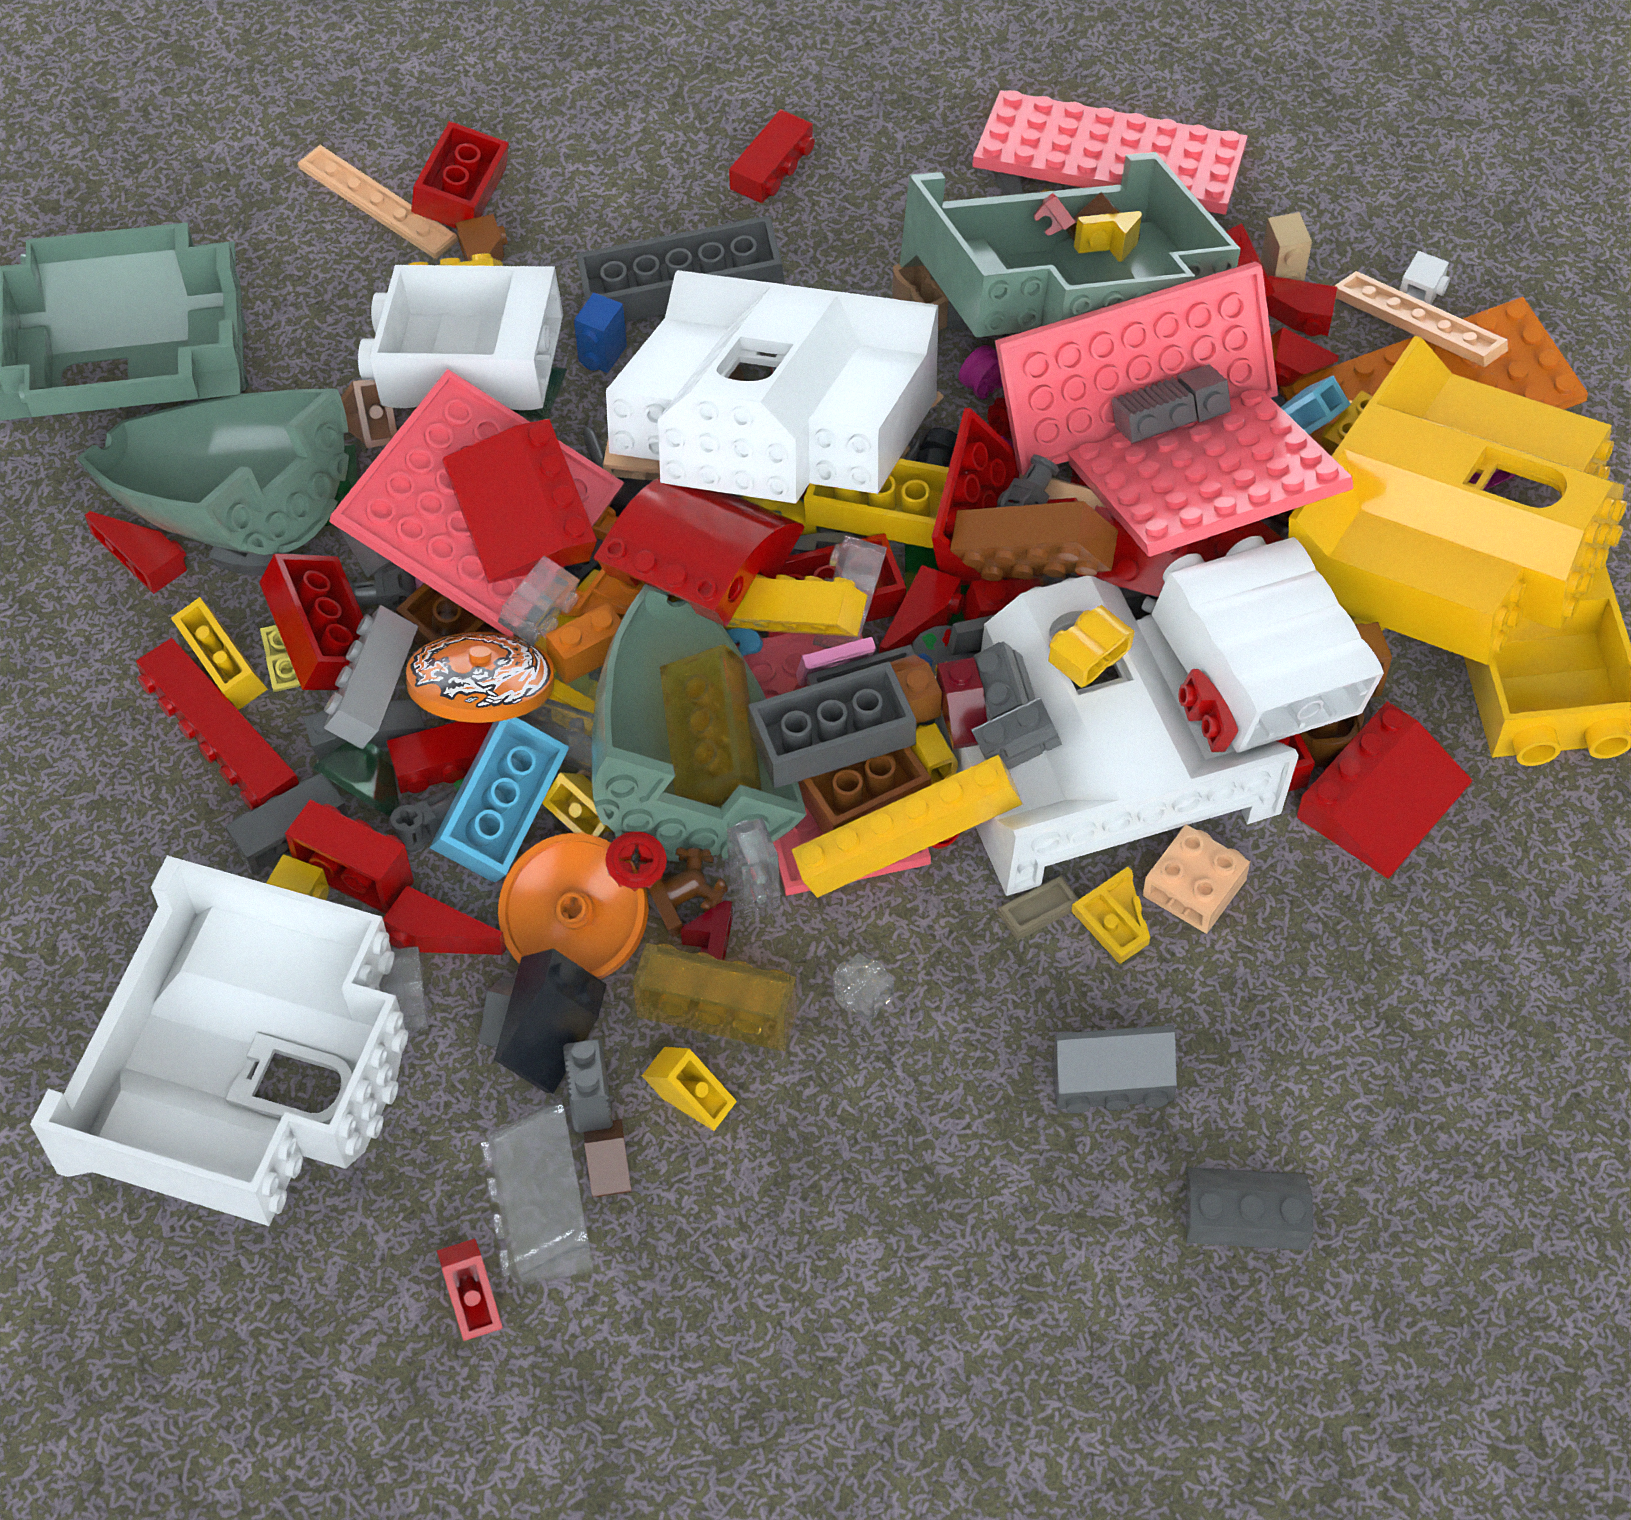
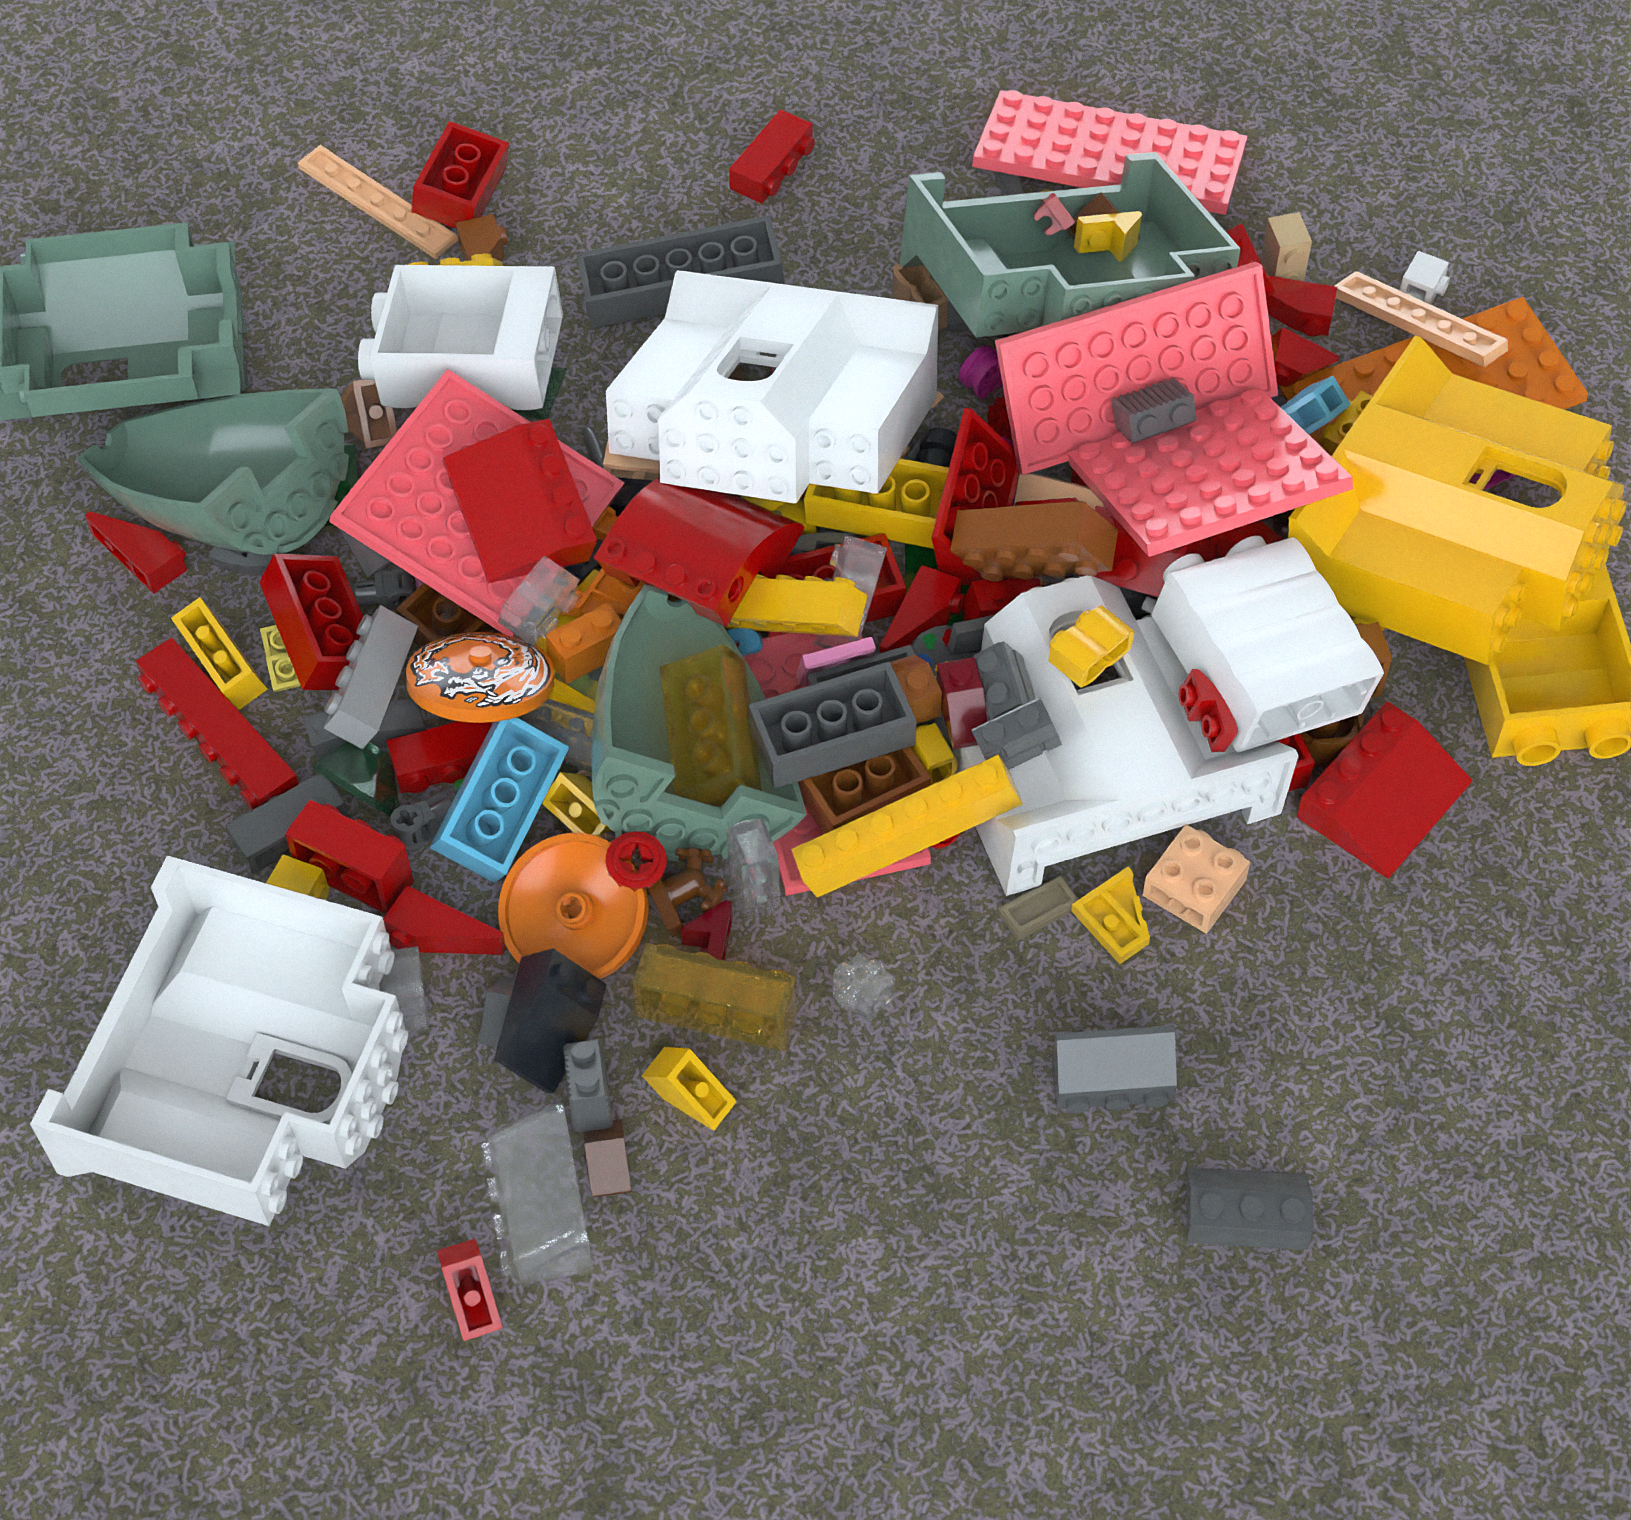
blue brick [574,292,627,373] -> none
dark grey connector [996,454,1060,508] -> none
dark grey brick [1177,364,1231,422] -> none

